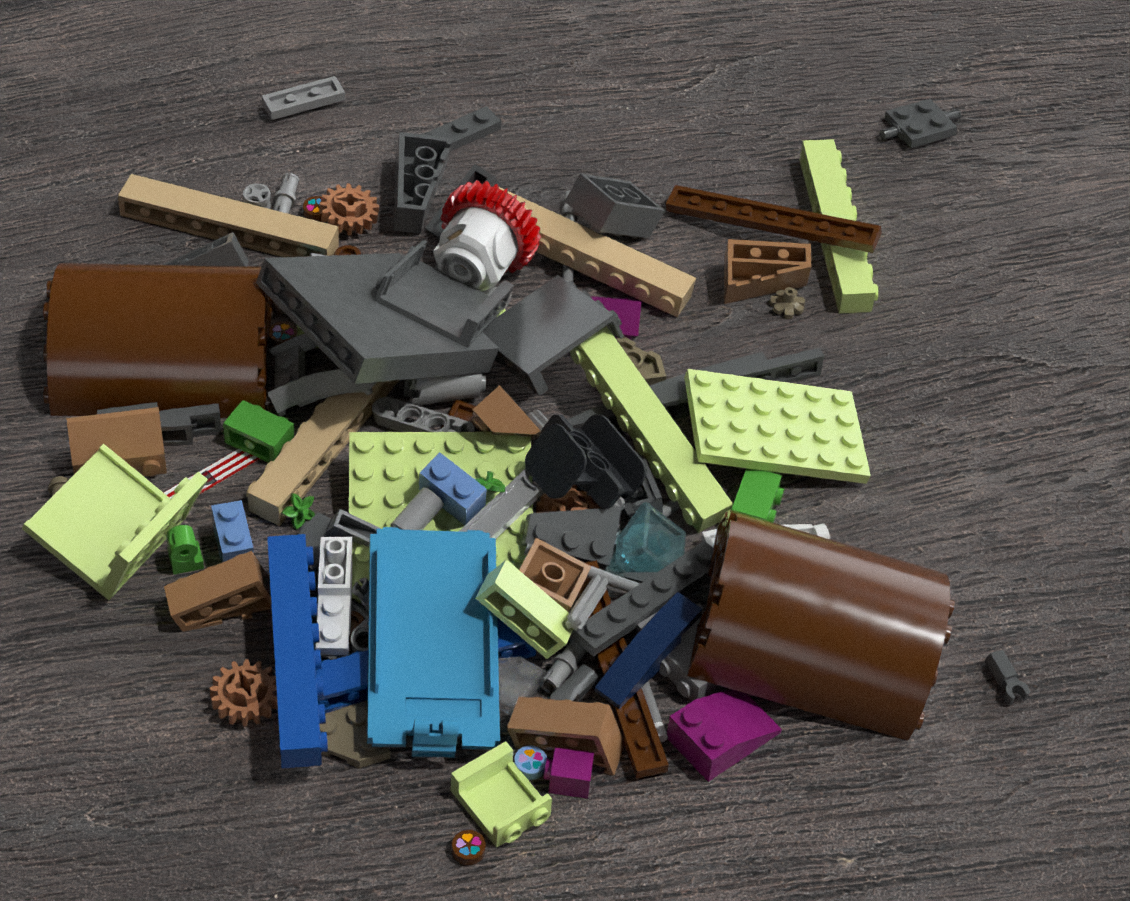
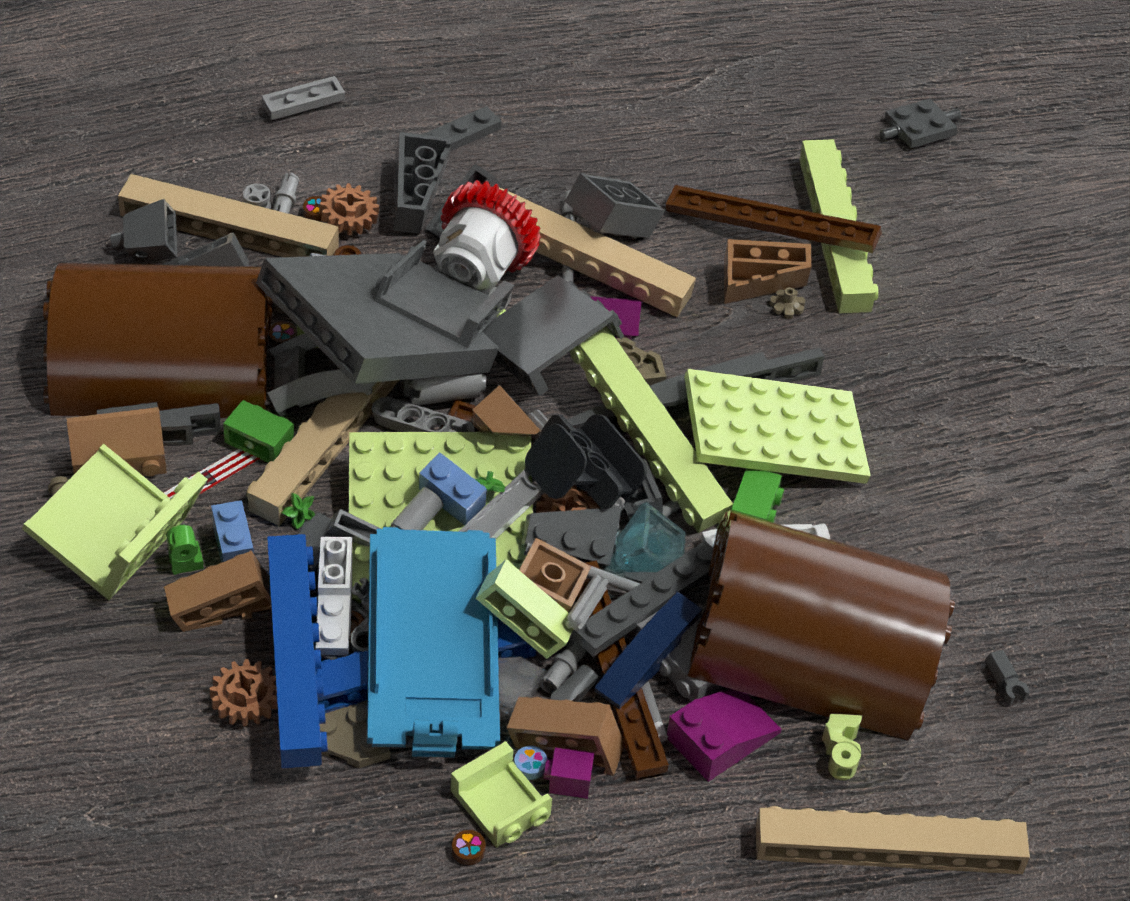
none -> dark grey torso [110,199,177,261]
none -> tan brick [756,806,1030,874]
none -> yellowish green leg [822,714,862,780]

